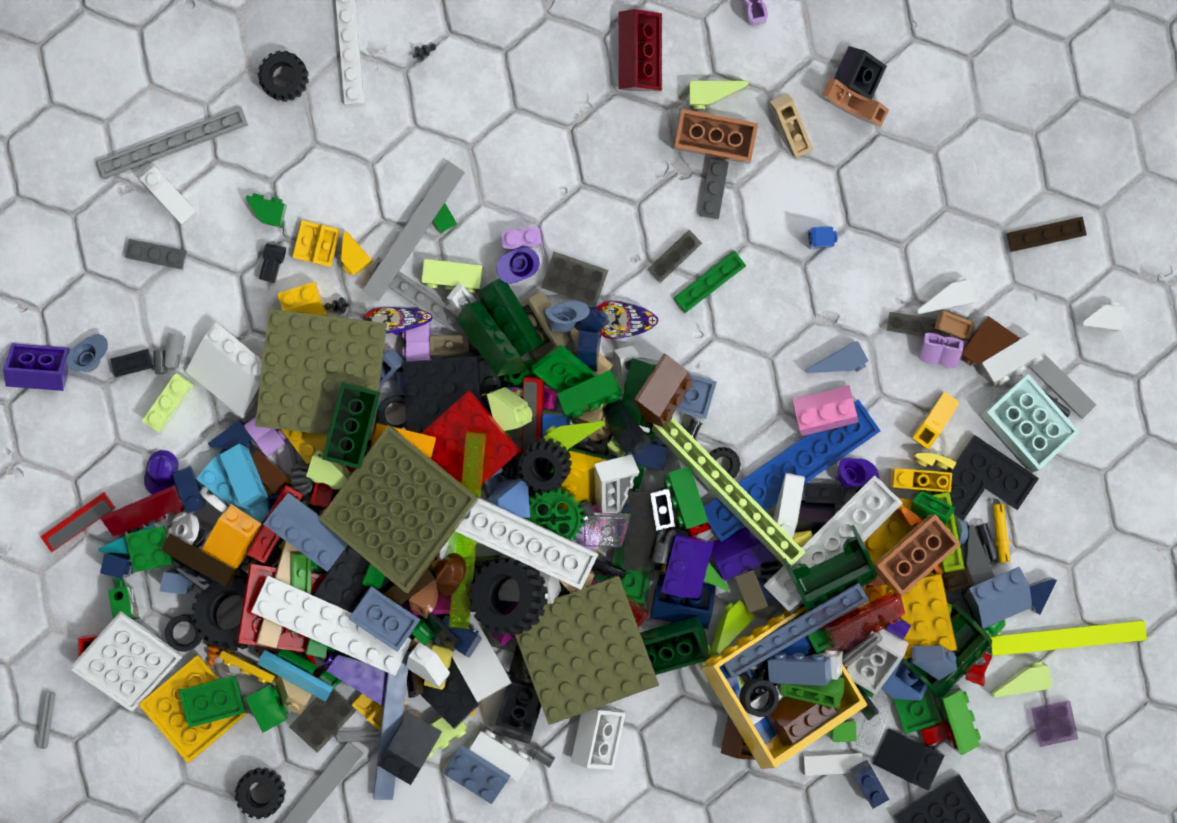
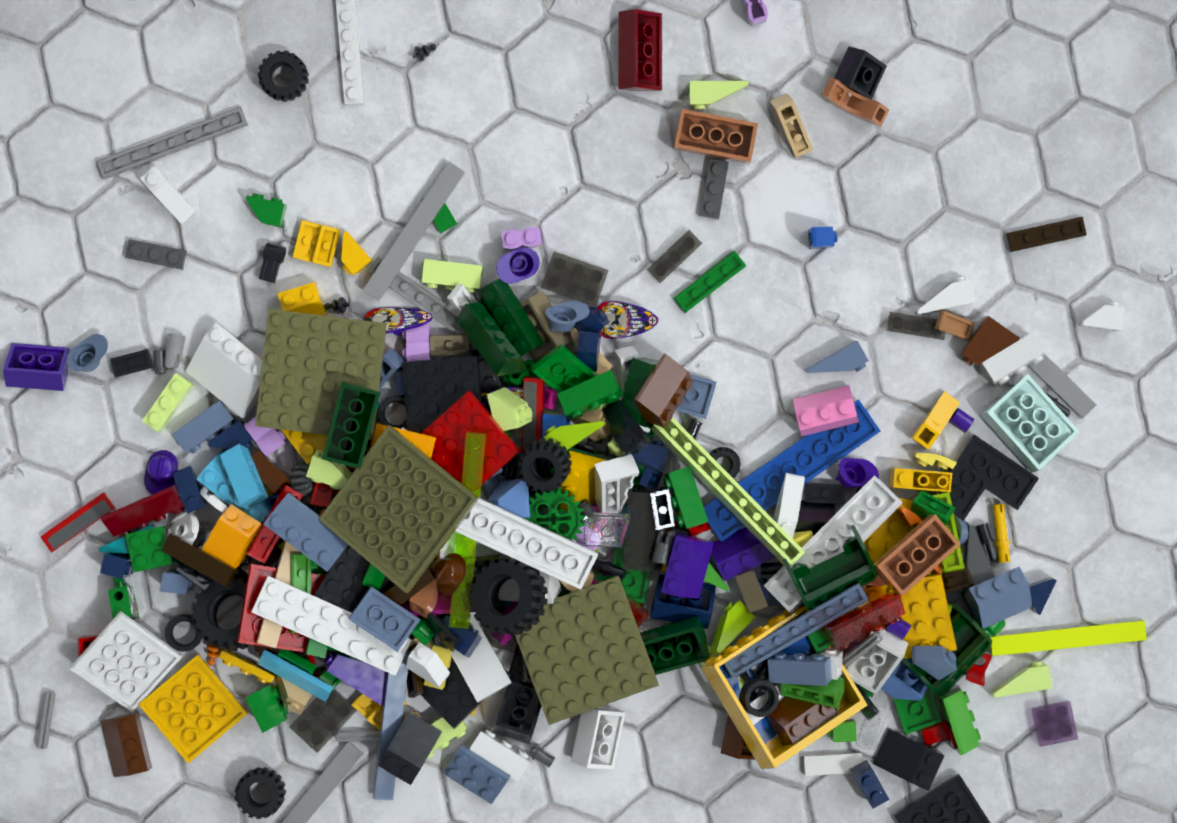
green plate [179,675,246,728] -> none
lavender brick [919,333,963,368] -> none
none -> reddish brown slope [101,711,152,777]
none -> sand blue brick [172,400,236,454]
none -> dark blue plate [639,466,663,490]
none -> dark purple beam [948,408,975,433]

